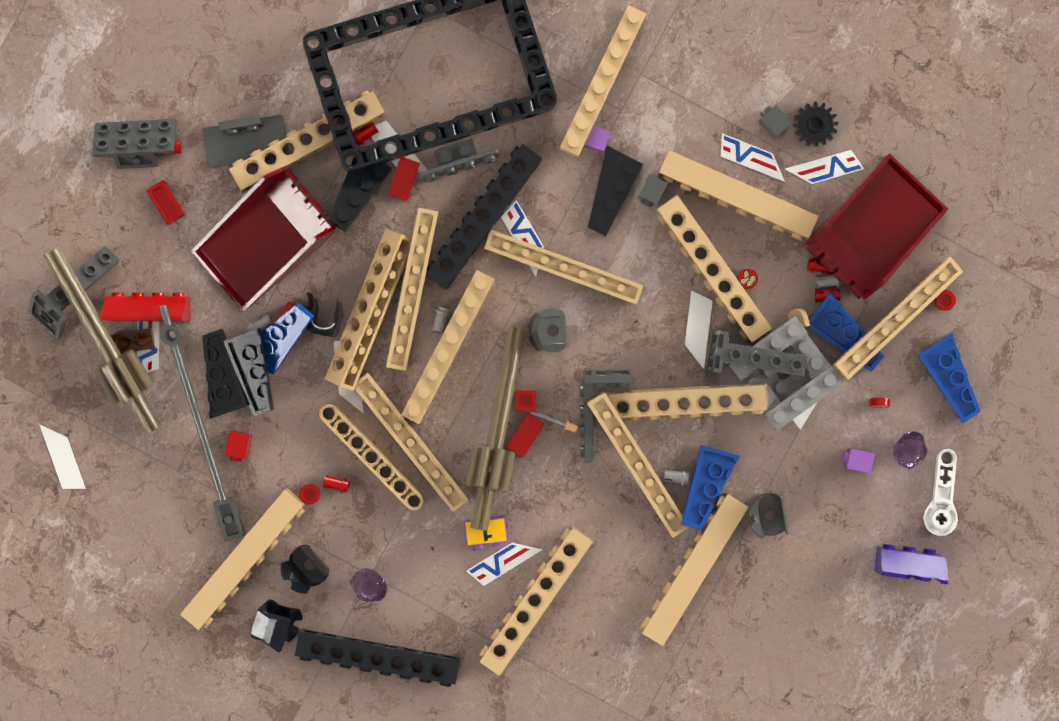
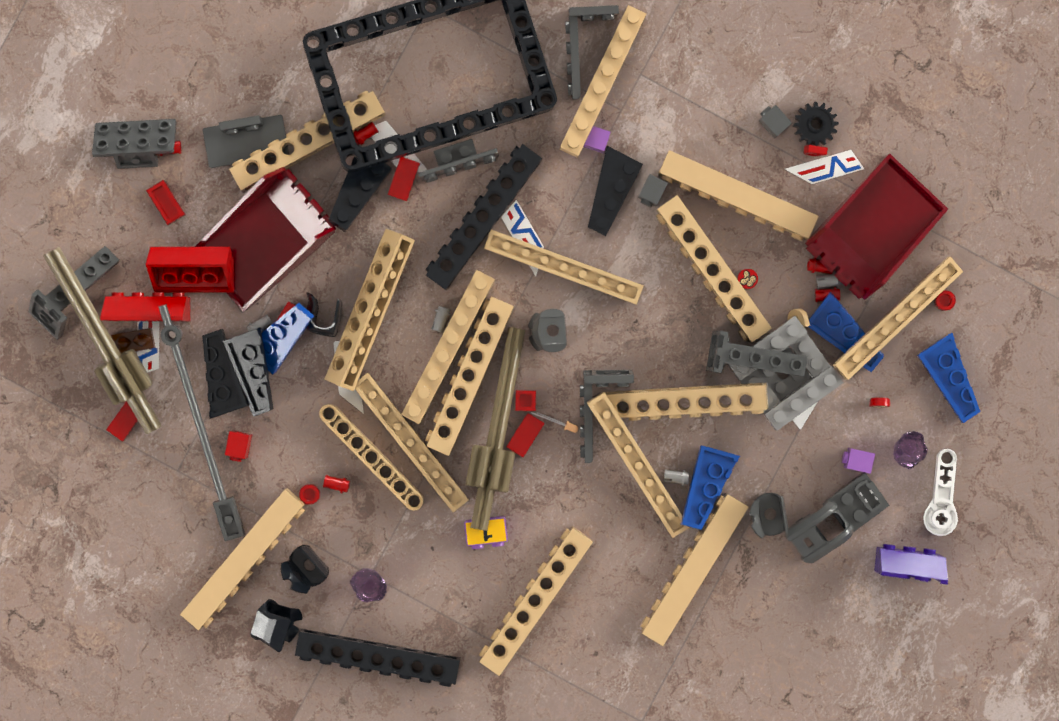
white sticker [39,424,86,489] -> none
tan plate [385,207,438,371] -> none
white sticker [466,542,542,586] -> none
white sticker [685,290,712,369] -> none
white sticker [721,133,785,182] -> none
none -> red tile [106,401,138,442]
none -> red slope [145,247,234,293]
none -> tan brick [425,297,514,456]
none -> dark grey bracket [565,5,619,100]
none -> dark grey piece [785,472,890,563]
none -> red tile [803,145,828,157]

